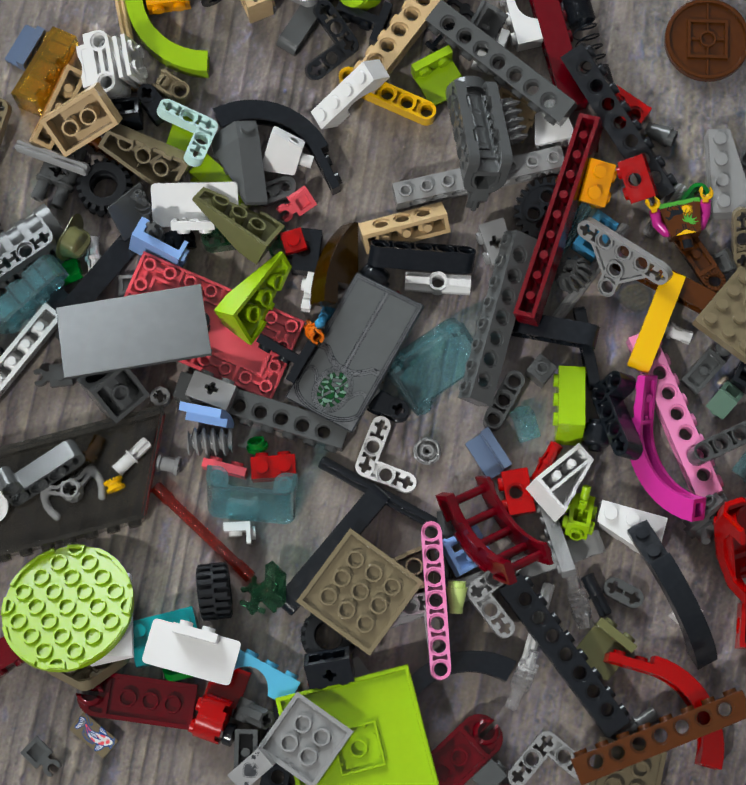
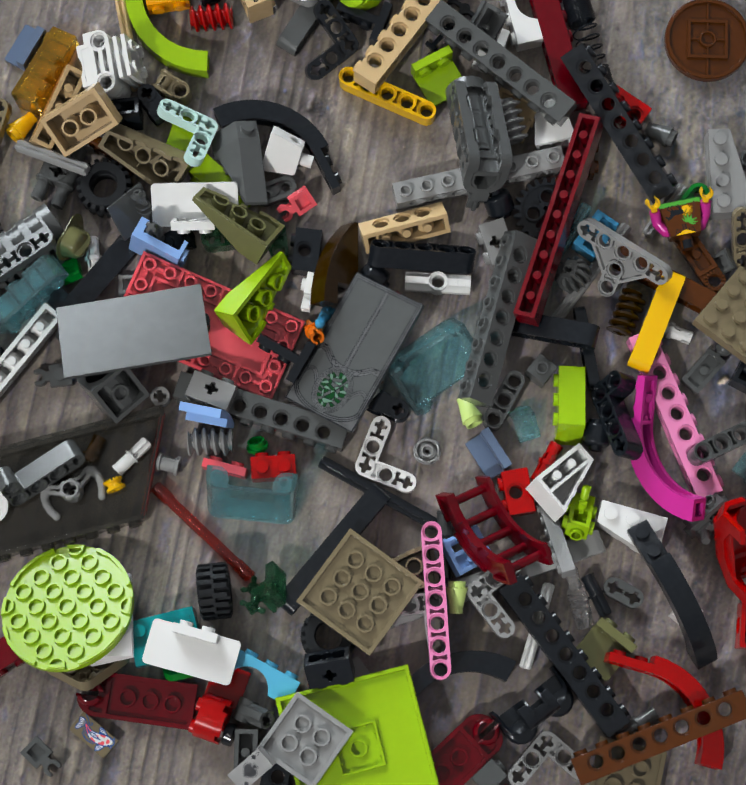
white bracket [223,521,256,545] -> none
red plate [280,227,307,256] -> none
white arch [311,59,390,130] -> none
clear hinge [505,648,539,711] -> none
light orange bracket [578,158,617,209] -> none
red brick [616,153,658,204] -> none
sand green brick [706,380,744,420] -> none
none -> yellow cone [6,112,38,143]
none -> red piece [189,3,234,32]
none -> yellowish green cone [456,398,483,429]
none -> black head [484,188,514,219]
none -> black piece [489,666,574,745]
none -> dark brown piece [606,288,646,336]

